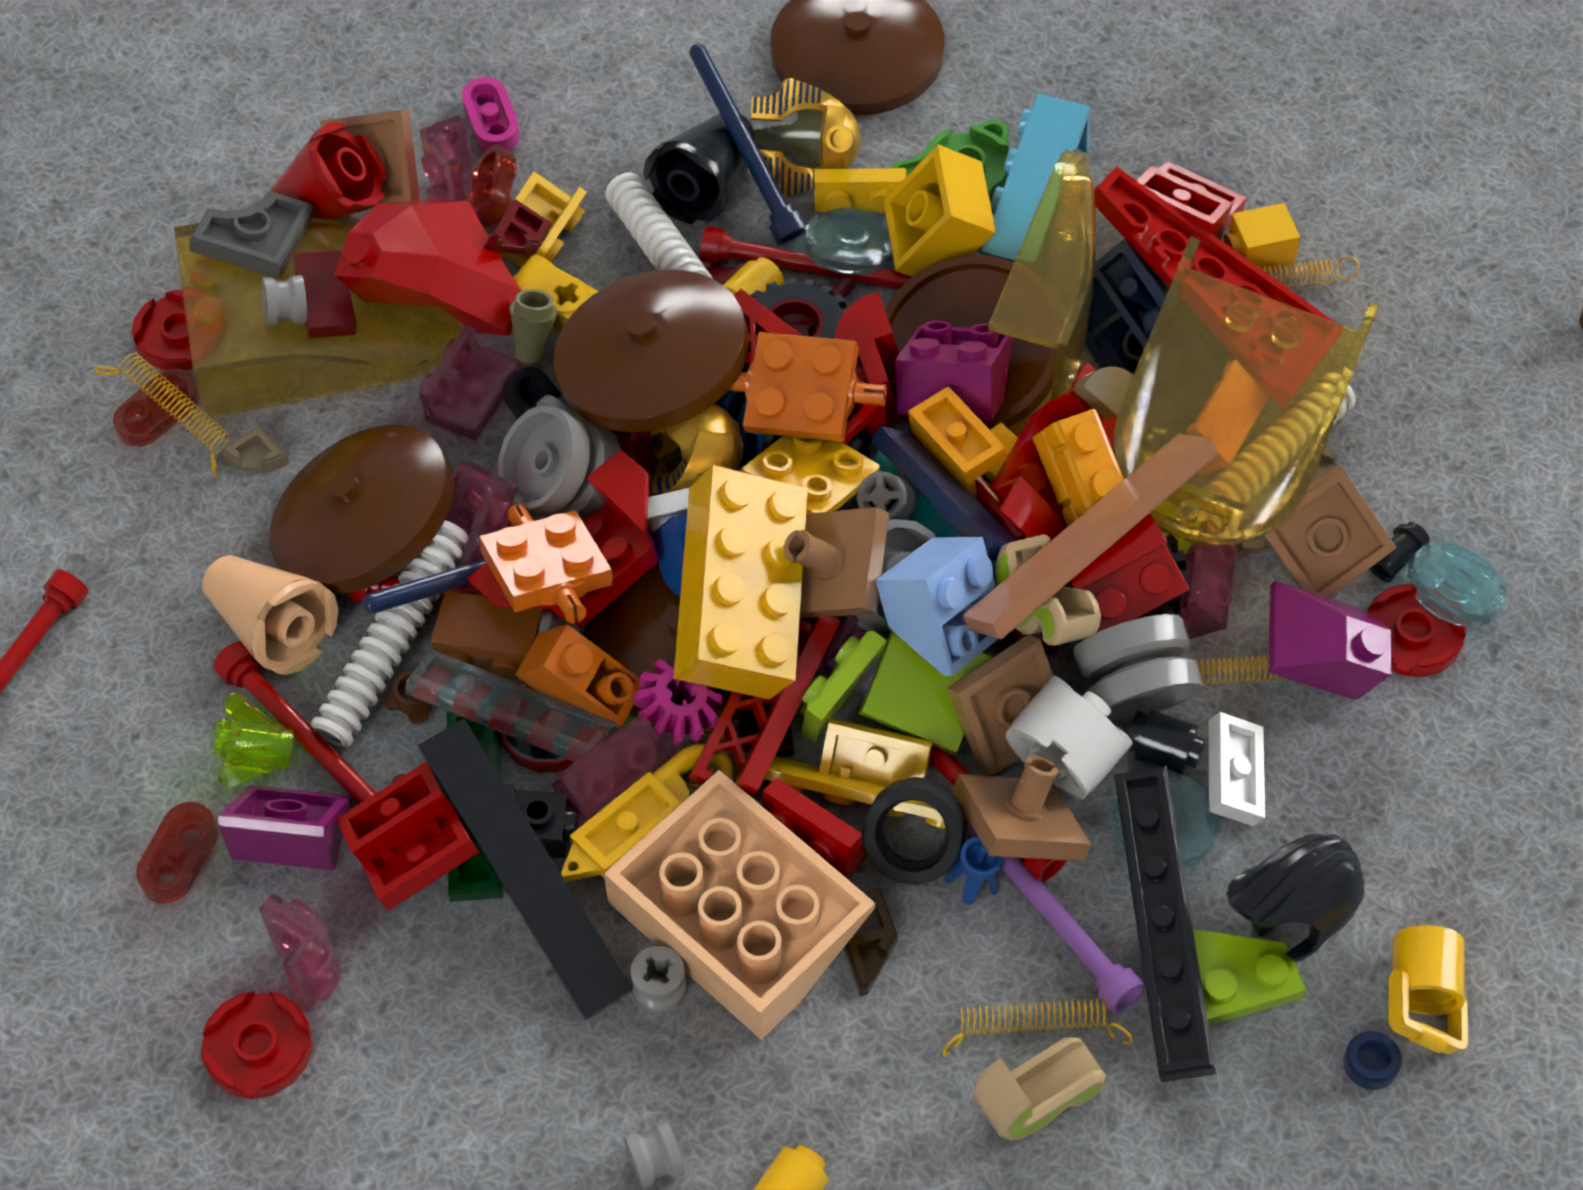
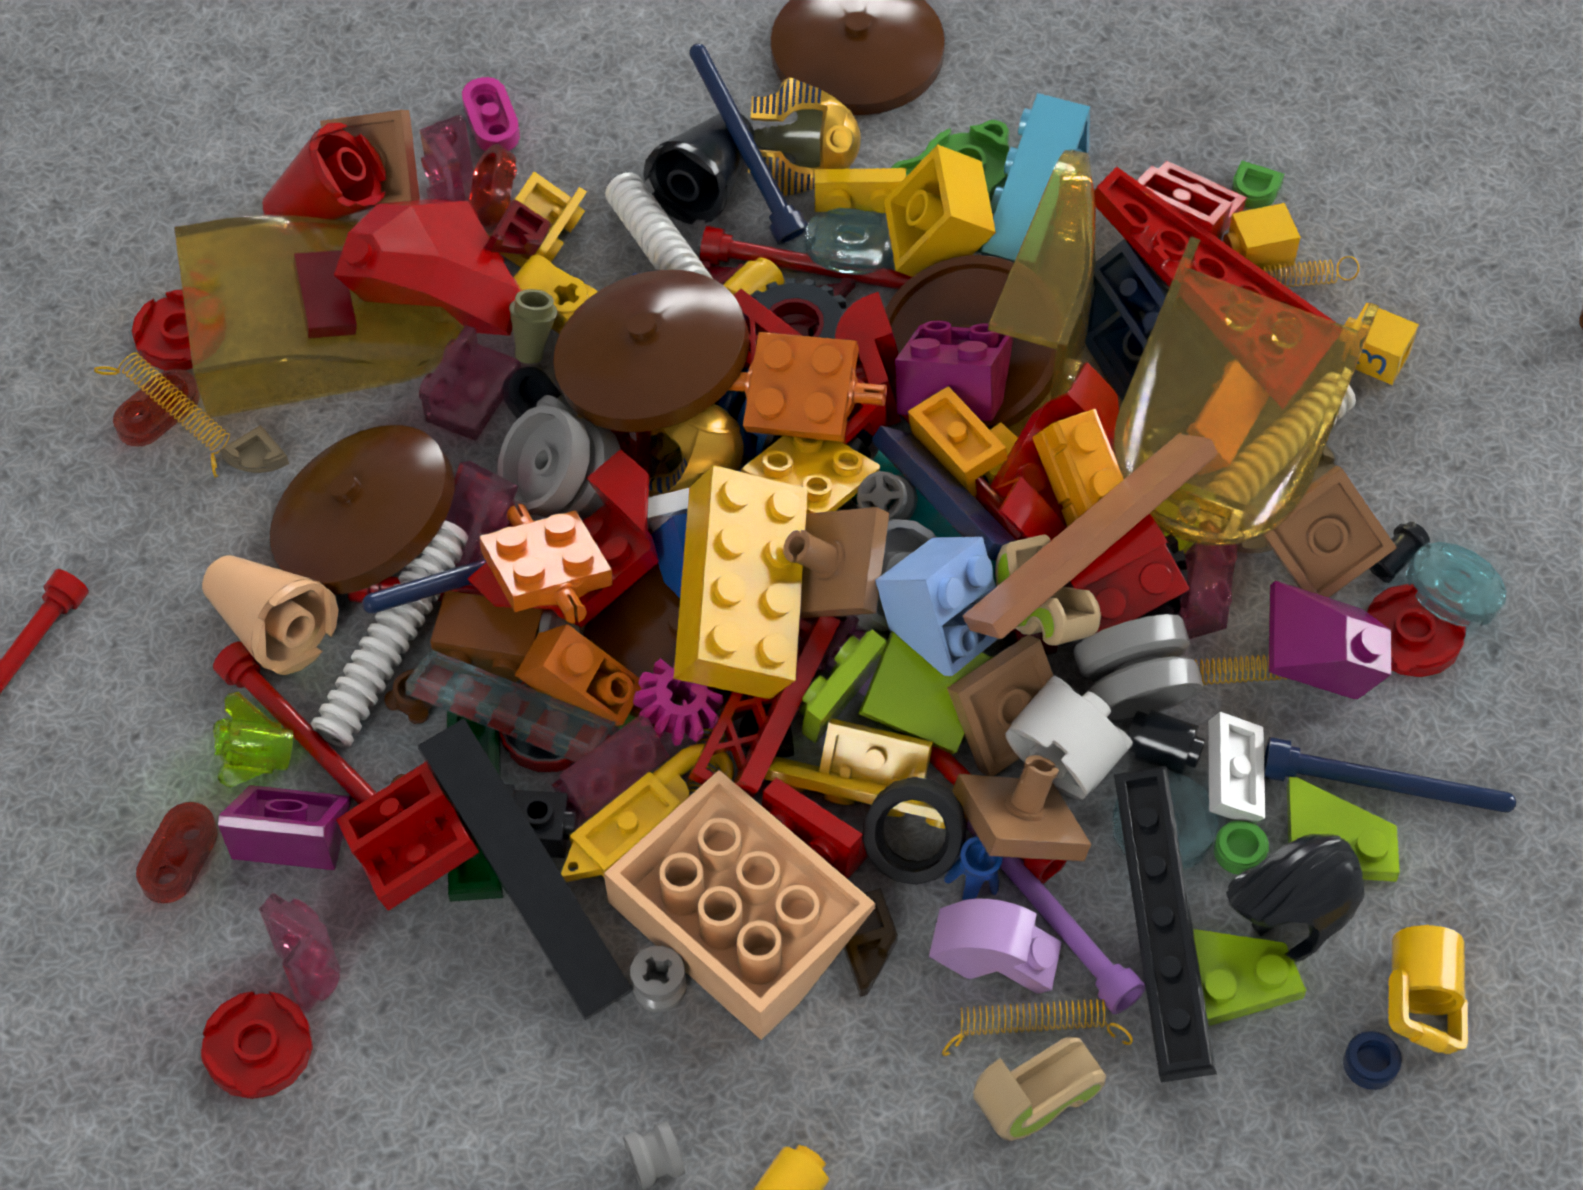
dark grey tile [189,191,314,279] -> none
light grey wheel [261,275,307,326] -> none
dark tan tile [1073,367,1135,419] -> none
none -> lavender brick [929,899,1062,994]
none -> bright green tile [1214,820,1269,875]
none -> bright green tile [1231,160,1285,209]
none -> dark blue piece [1264,737,1516,813]
none -> lime wing [1287,777,1400,882]
none -> yellow brick [1338,302,1419,385]

